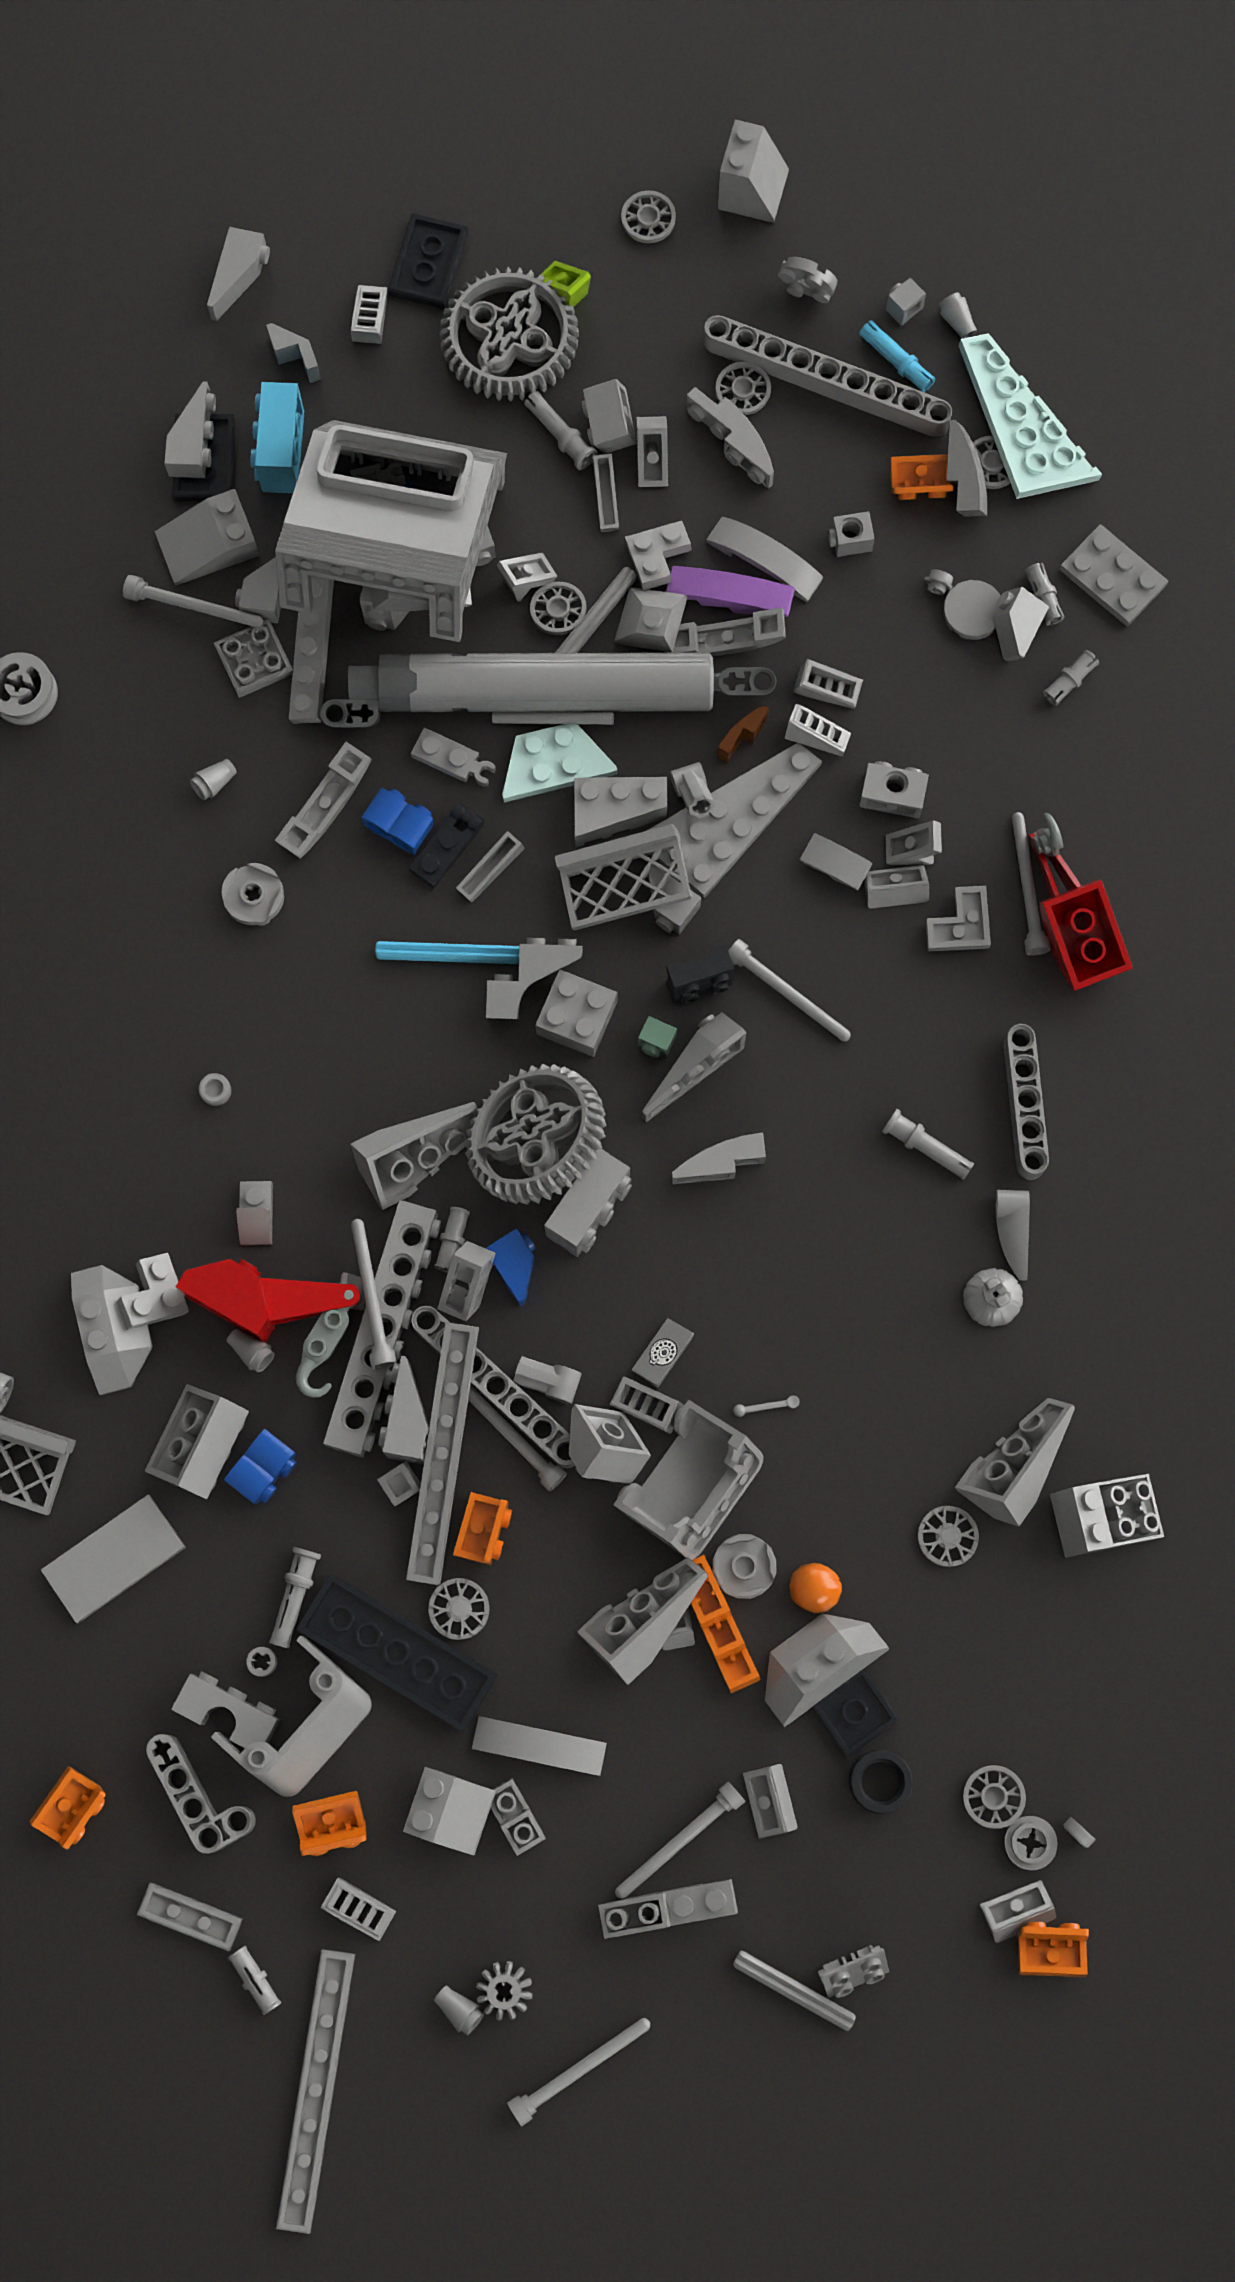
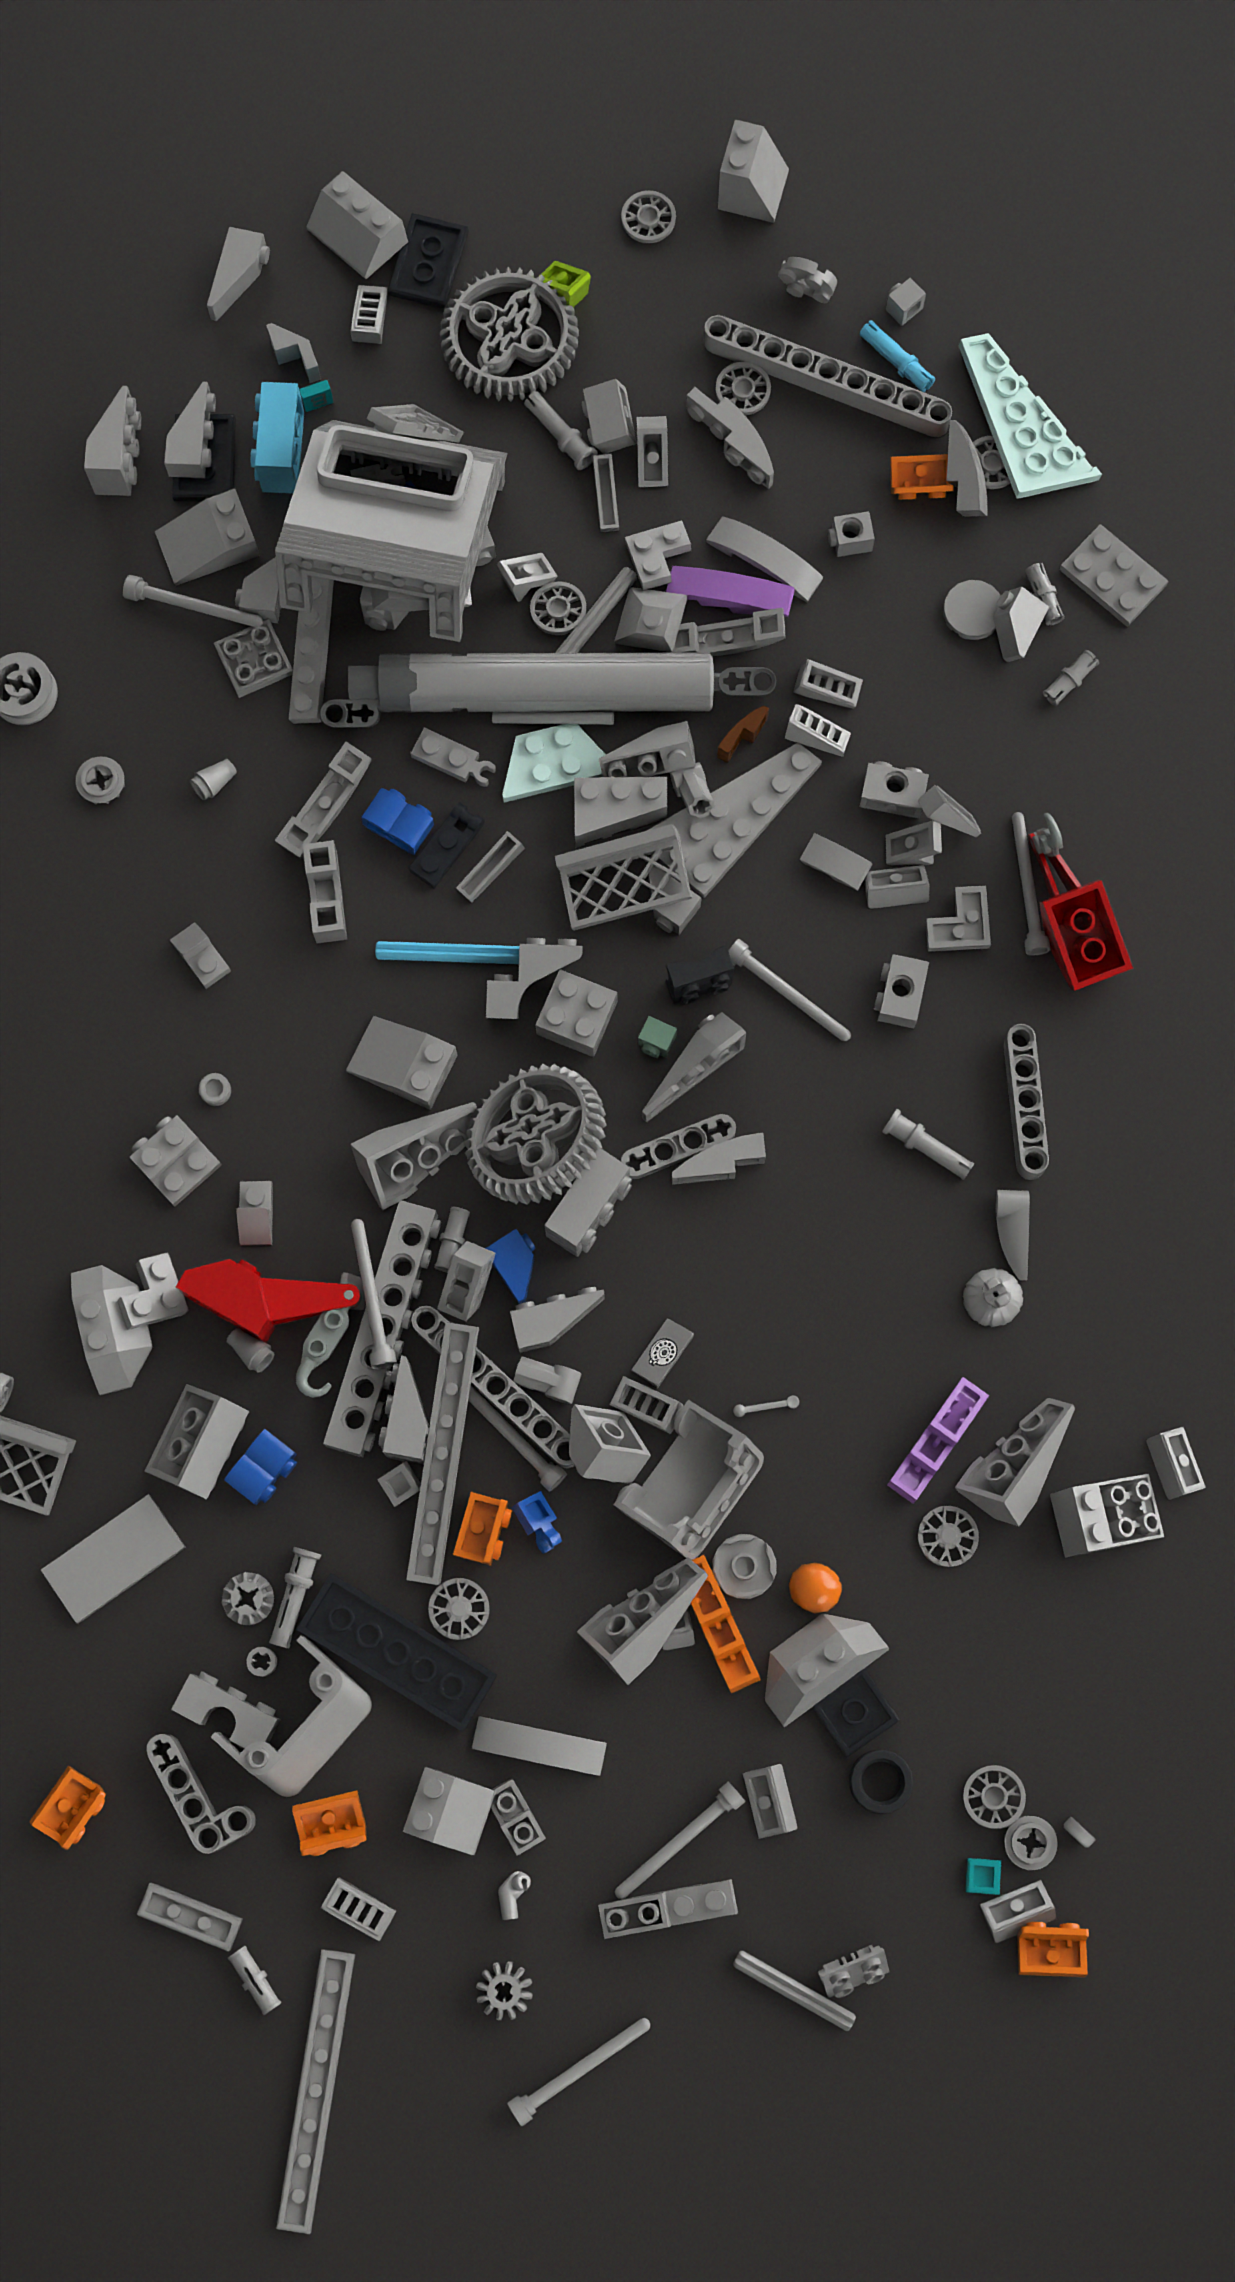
light grey plate [221,863,284,926] -> none
light grey cone [434,1985,484,2035] -> none
light grey plate [924,569,953,595] -> none
light grey cone [938,292,977,339] -> none
none -> light grey gear [76,757,125,805]
none -> light grey slope [84,386,141,496]
none -> light grey plate [130,1115,222,1207]
none -> light grey slope [170,922,231,989]
none -> light grey gear [221,1572,274,1625]
none -> teal tile [299,380,334,412]
none -> light grey arch [303,840,347,943]
none -> light grey slope [306,171,408,279]
none -> light grey slope [346,1016,458,1110]
none -> light grey wing [367,404,464,443]
none -> light grey arm [498,1871,531,1920]
none -> light grey slope [510,1287,605,1353]
none -> blue plate [512,1491,562,1554]
none -> light grey slope [599,721,696,777]
none -> light grey beam [621,1114,736,1179]
none -> light grey brick [874,954,929,1029]
none -> medium lavender slope [887,1377,989,1504]
none -> light grey slope [918,785,981,837]
none -> teal tile [965,1858,1001,1895]
none -> light grey slope [1146,1427,1206,1500]

